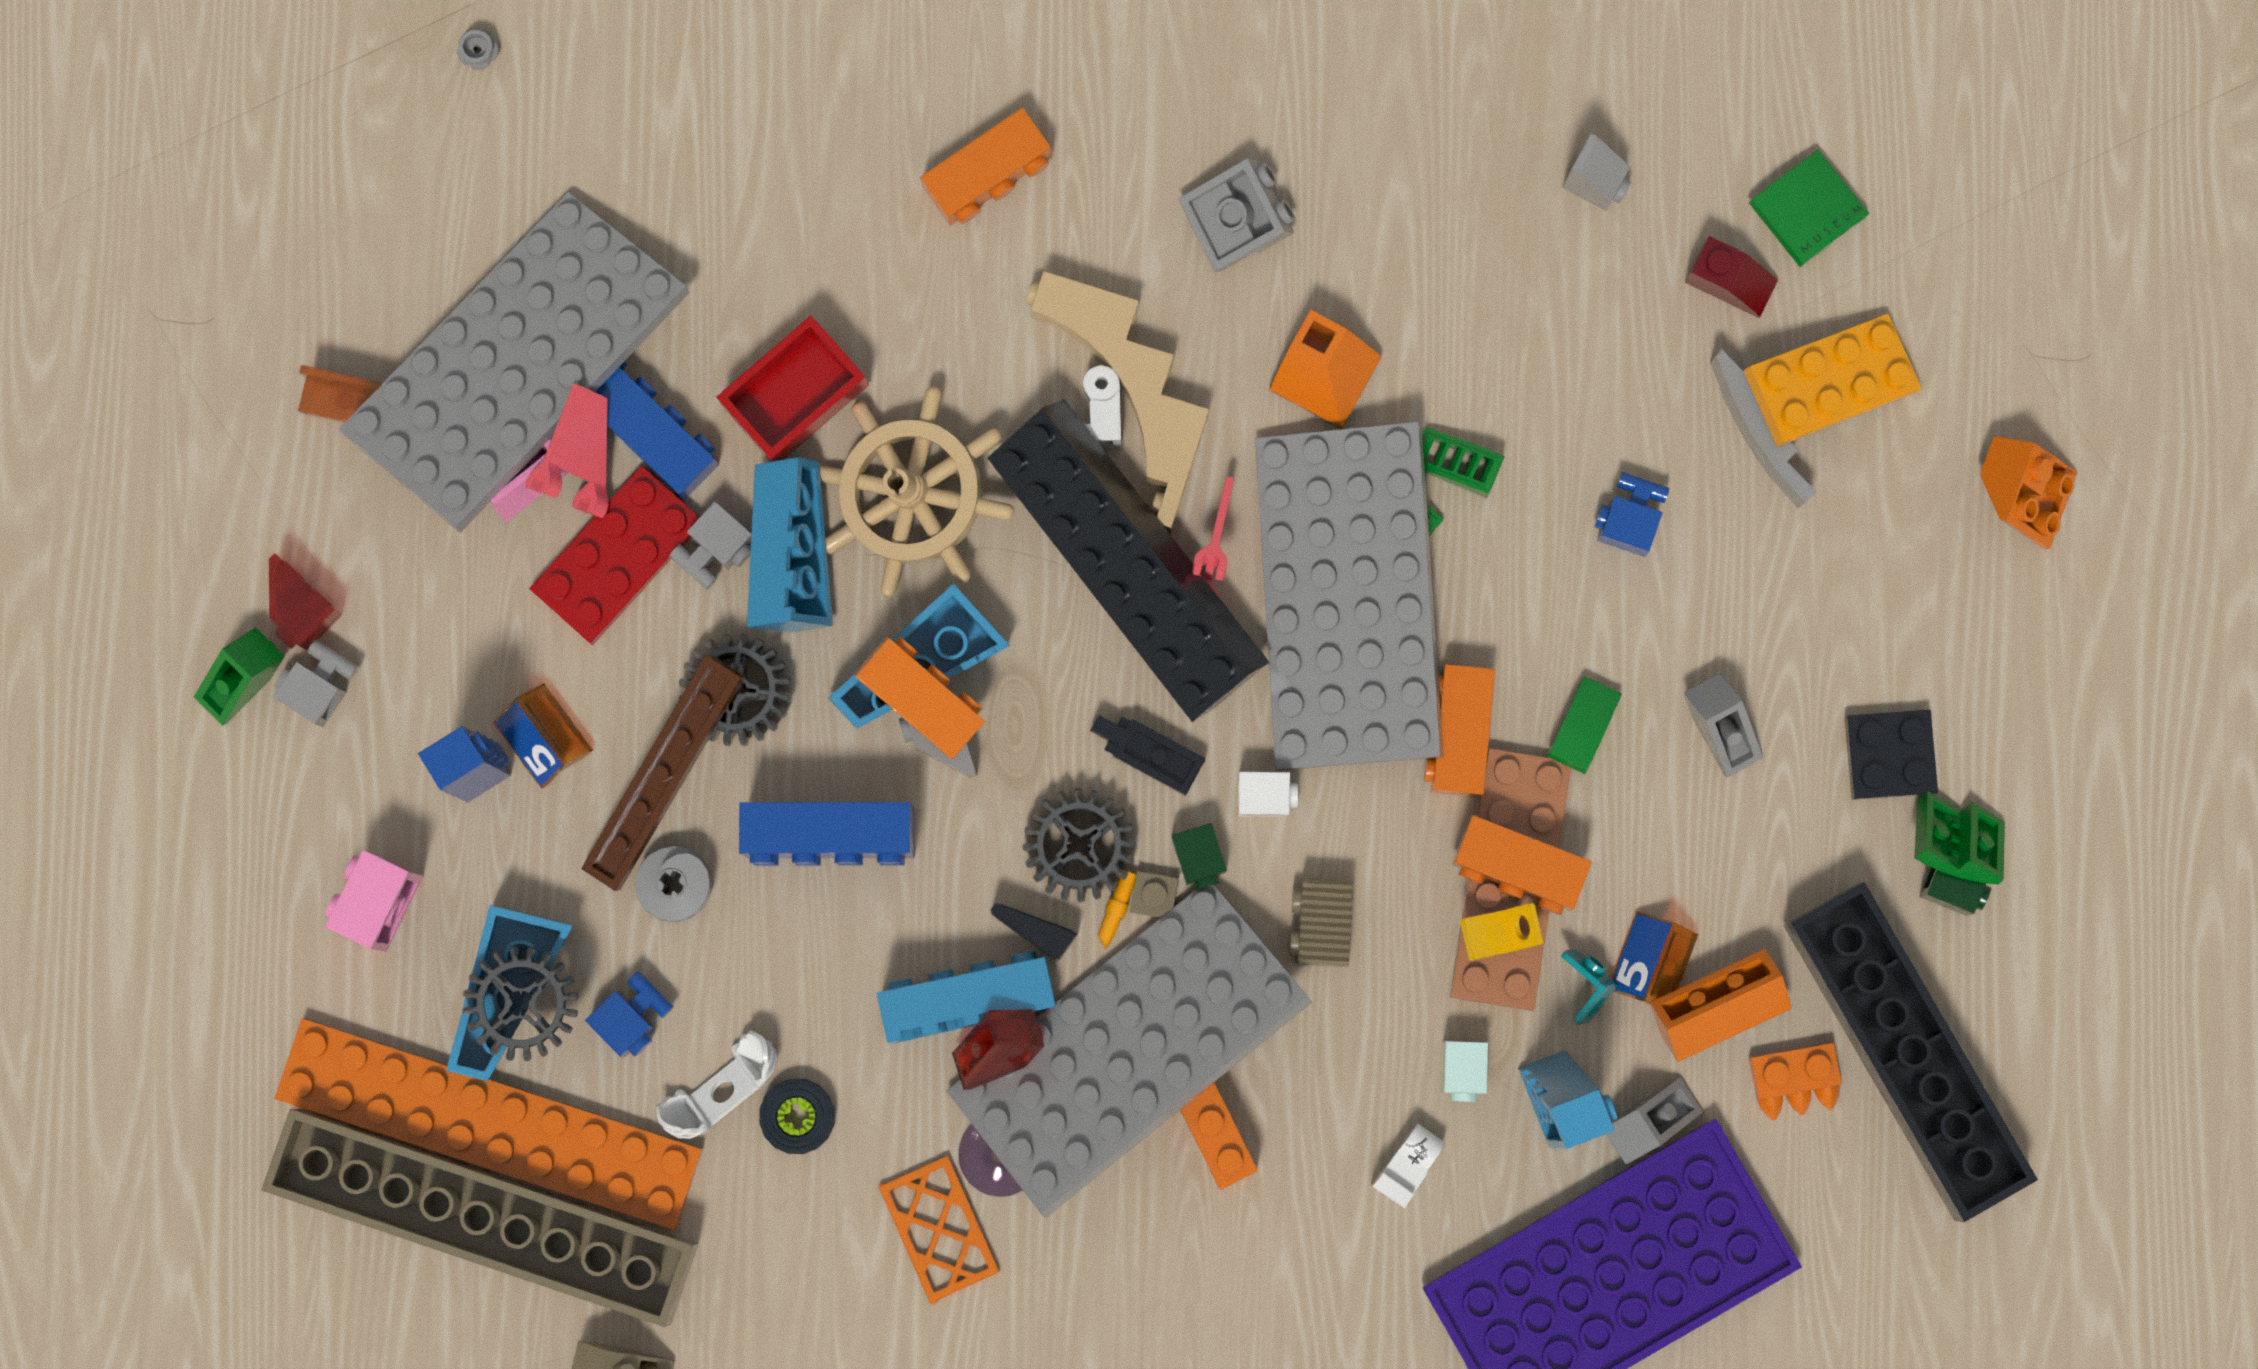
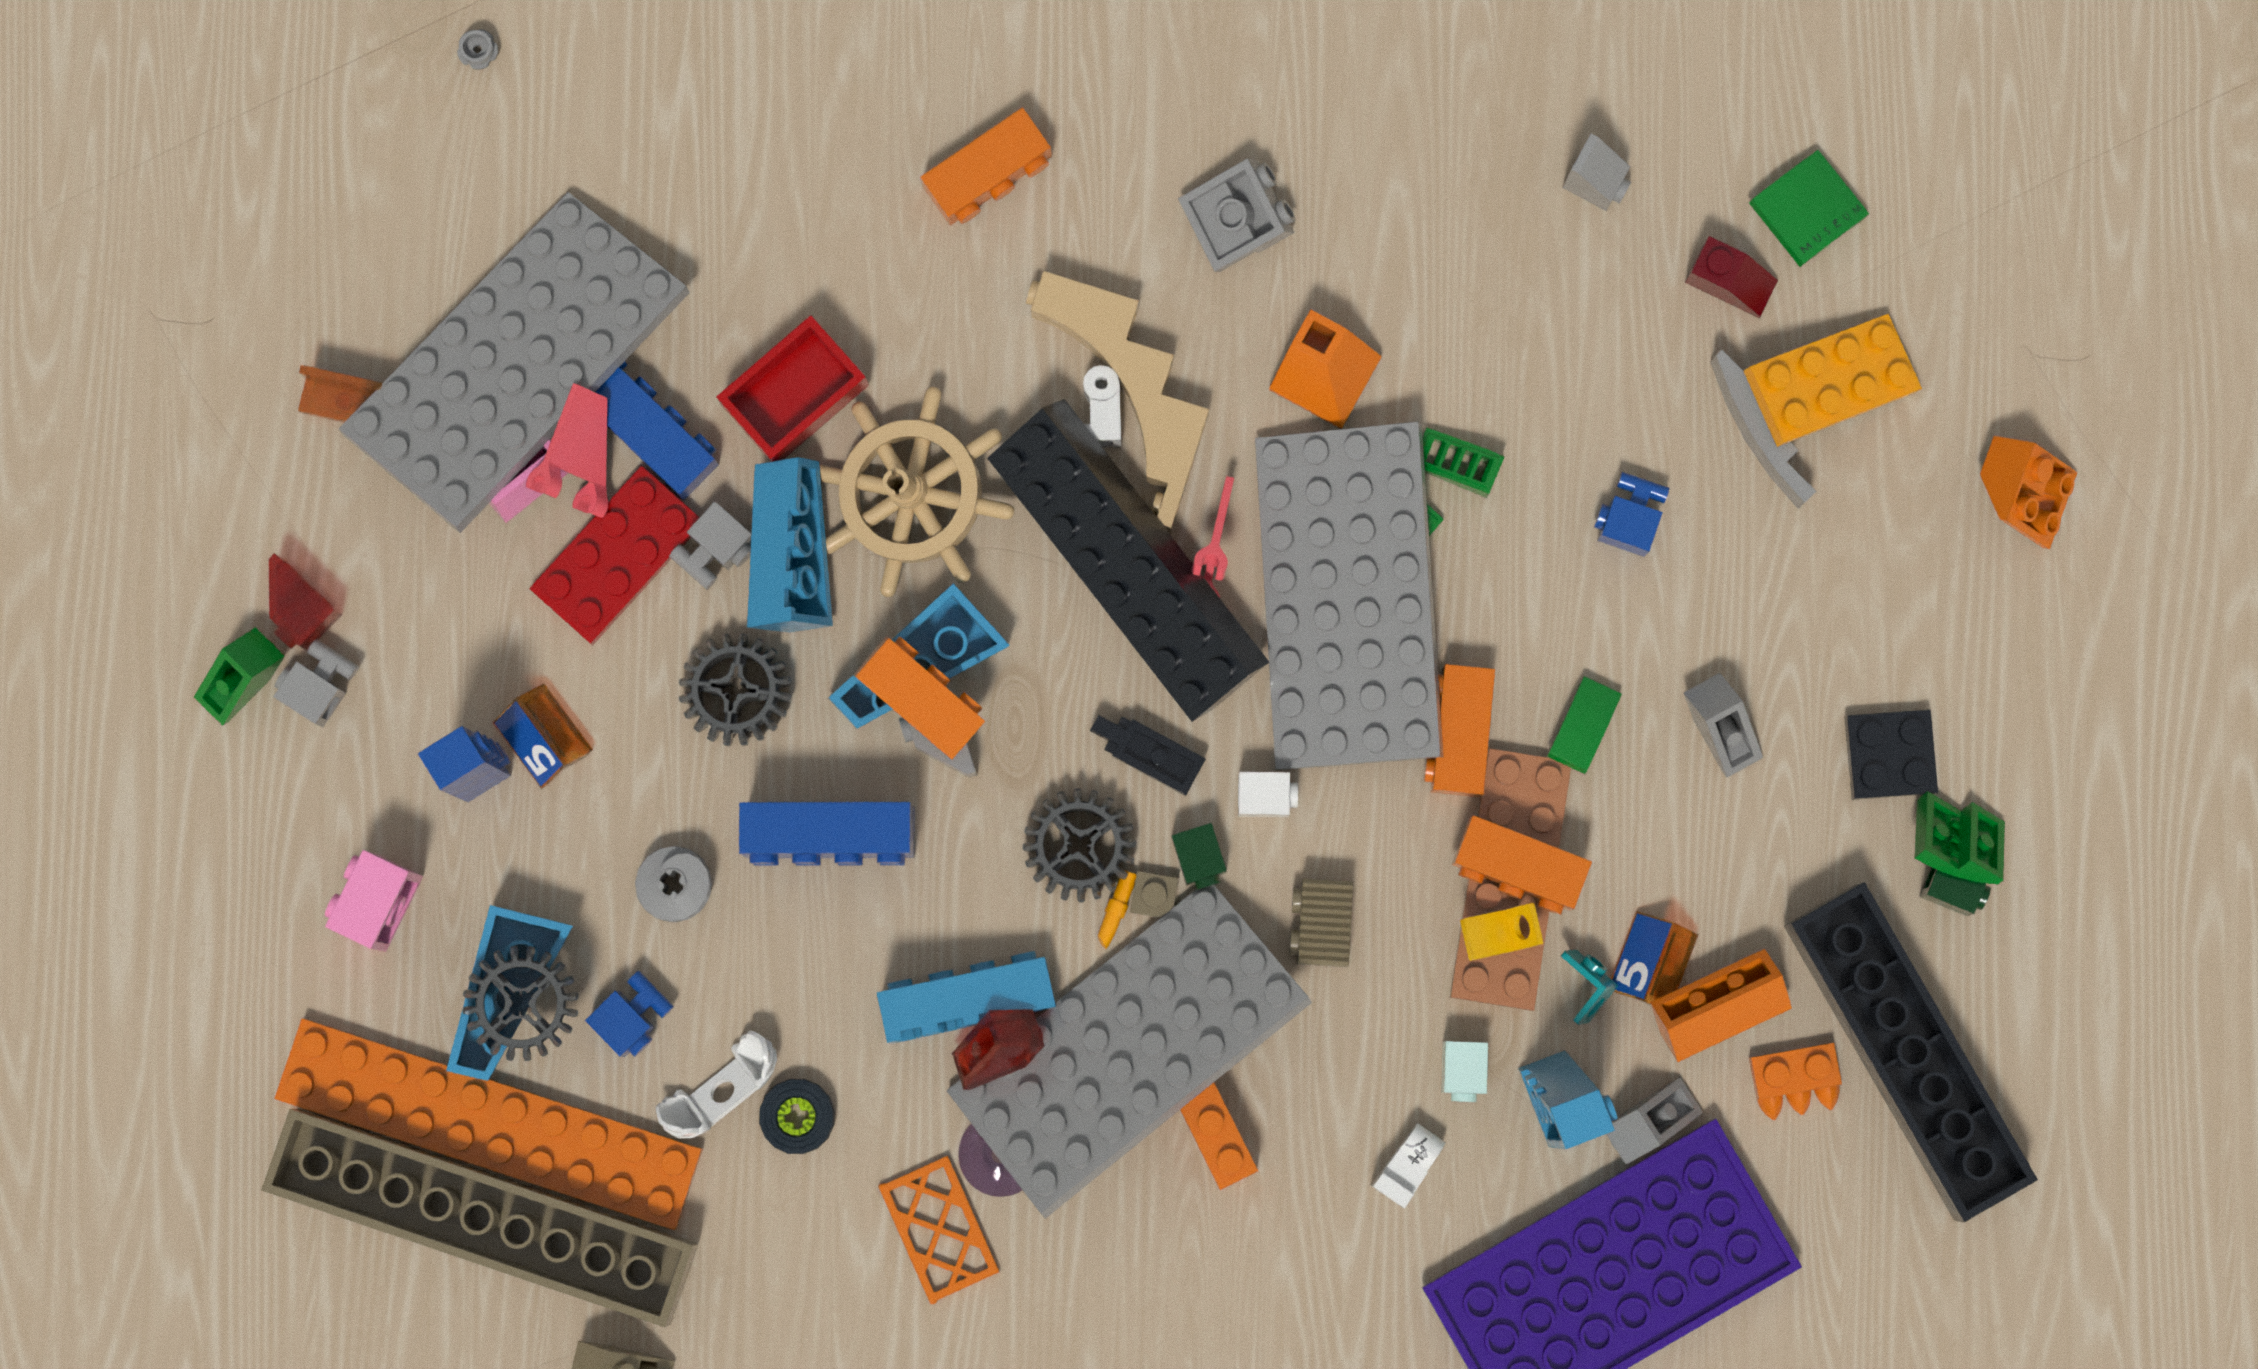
reddish brown plate [581,654,745,891] -> none
black slope [990,903,1078,962] -> none

